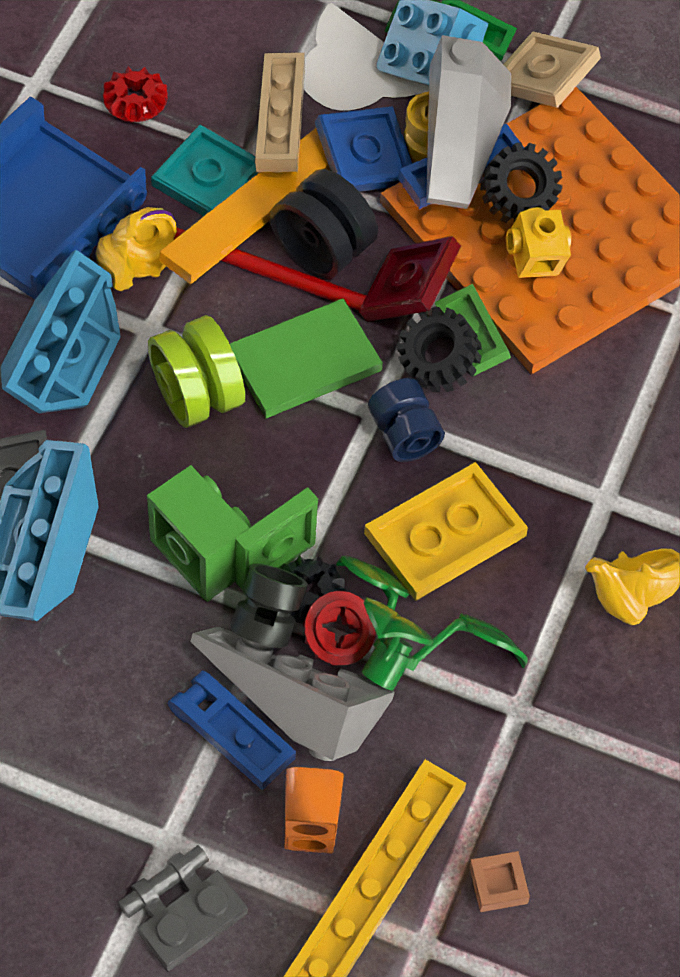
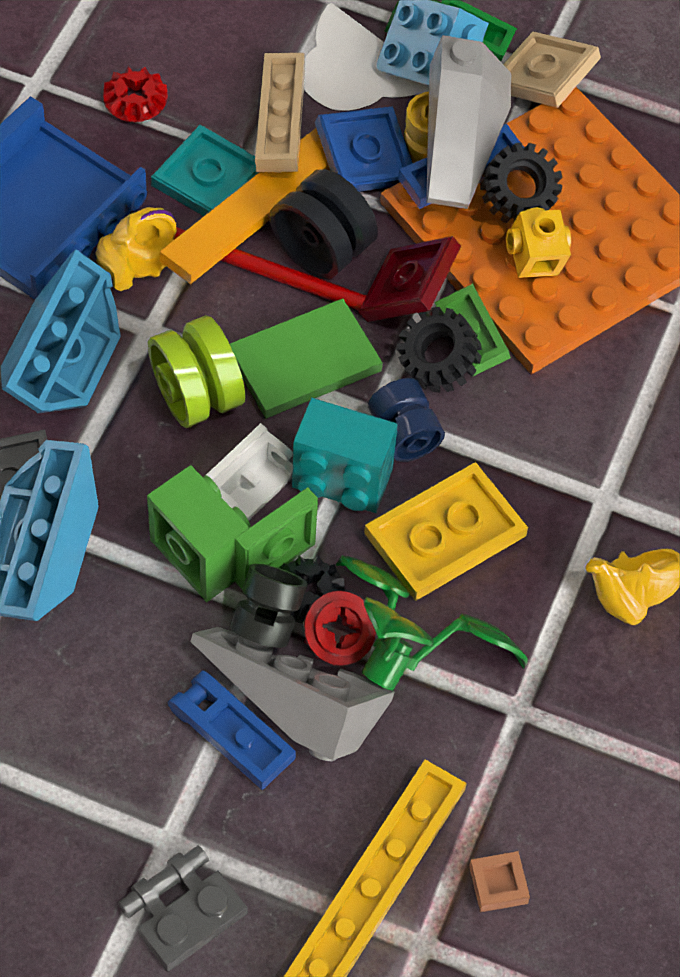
orange piece [284,767,344,854] -> none
none -> white hinge [206,423,293,520]
none -> teal brick [292,397,398,513]

